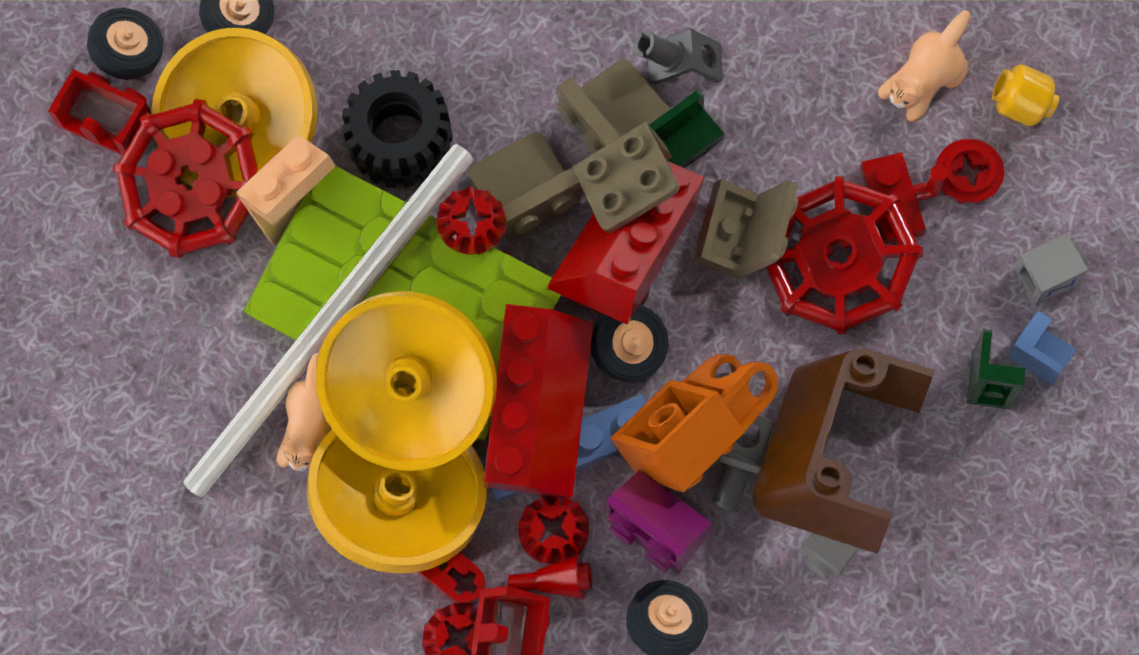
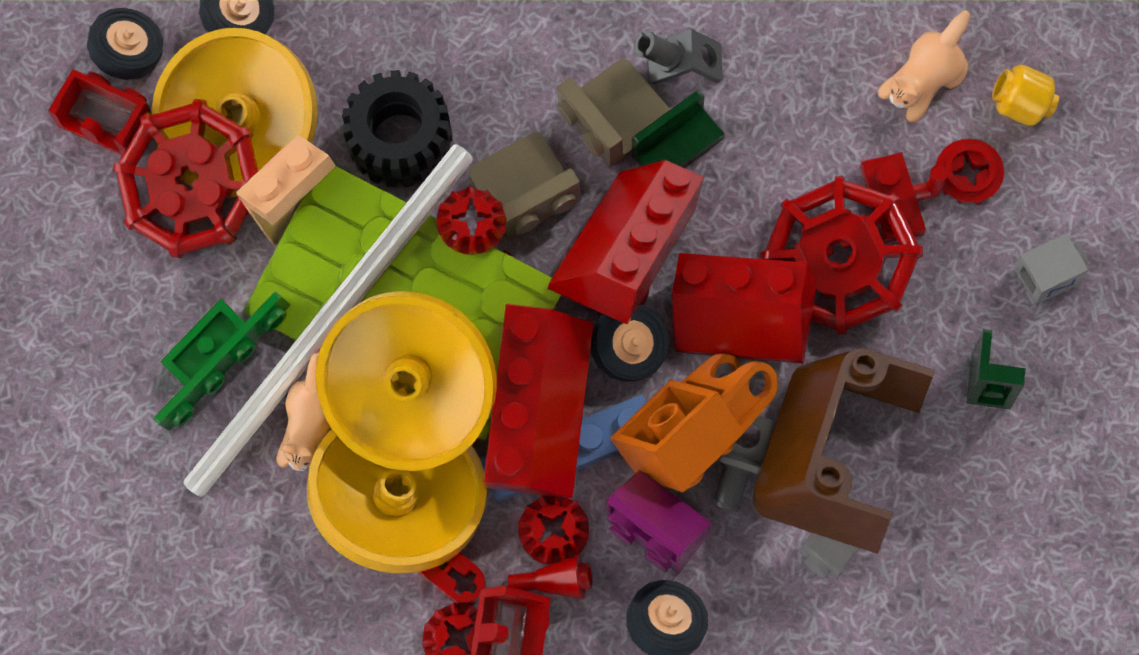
dark tan bracket [572,121,679,233] -> none
dark tan bracket [693,179,798,279] -> none
medium blue panel [1008,310,1075,386] -> none
none -> green bracket [153,292,290,431]
none -> red slope [672,253,817,364]

